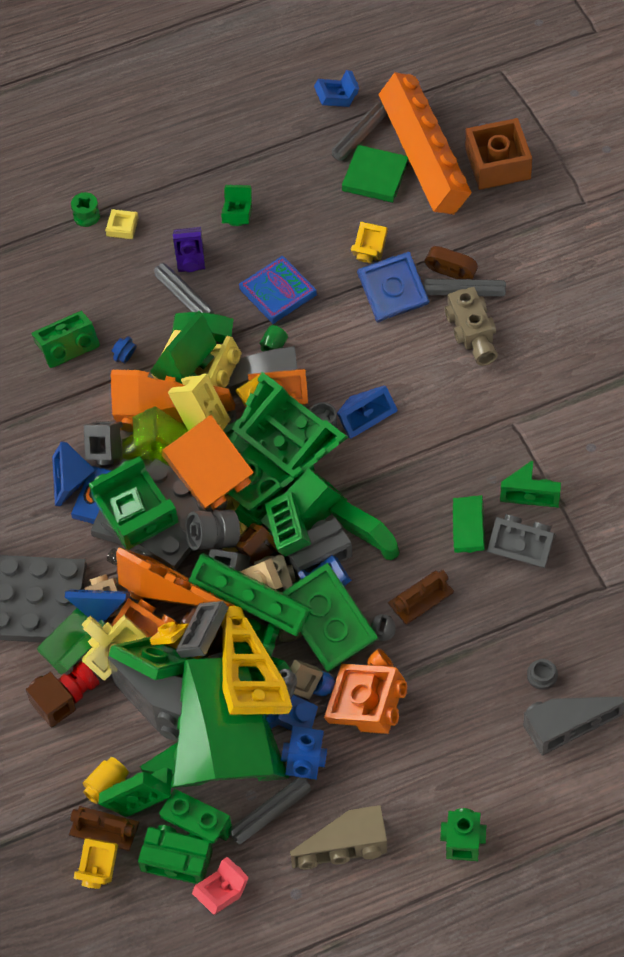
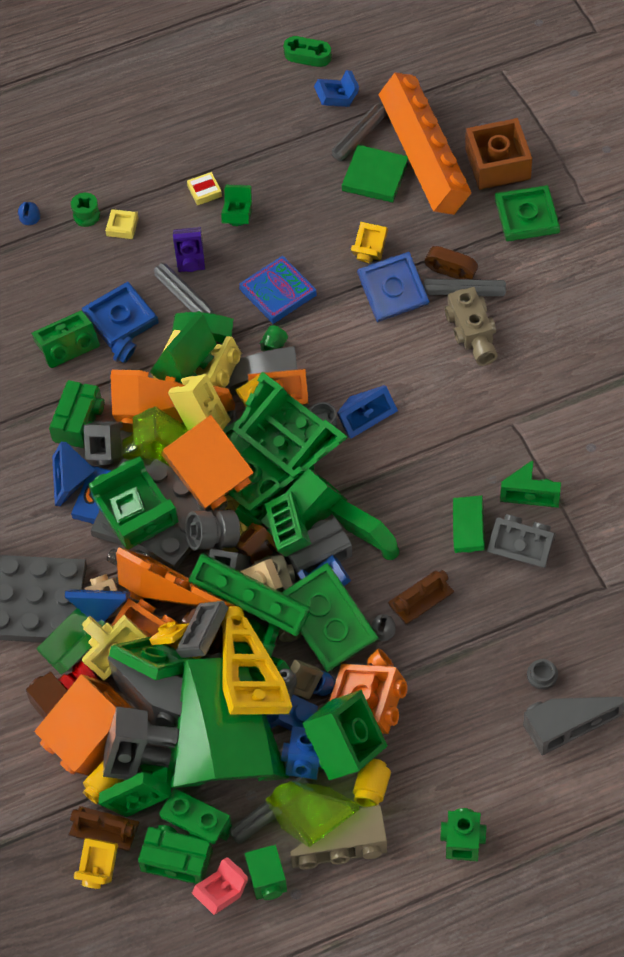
none -> blue hinge [18,202,40,225]
none -> orange slope [34,674,134,775]
none -> green brick [49,380,105,448]
none -> blue tile [82,282,159,350]
none -> dark grey brick [103,706,178,780]
none -> tile [187,172,222,206]
none -> green brick [245,844,287,900]
none -> clear neon green slope [265,781,360,847]
none -> green beam [283,36,332,67]
none -> green brick [302,690,388,780]
none -> yellow brick [353,759,391,807]
none -> green plate [495,185,560,242]

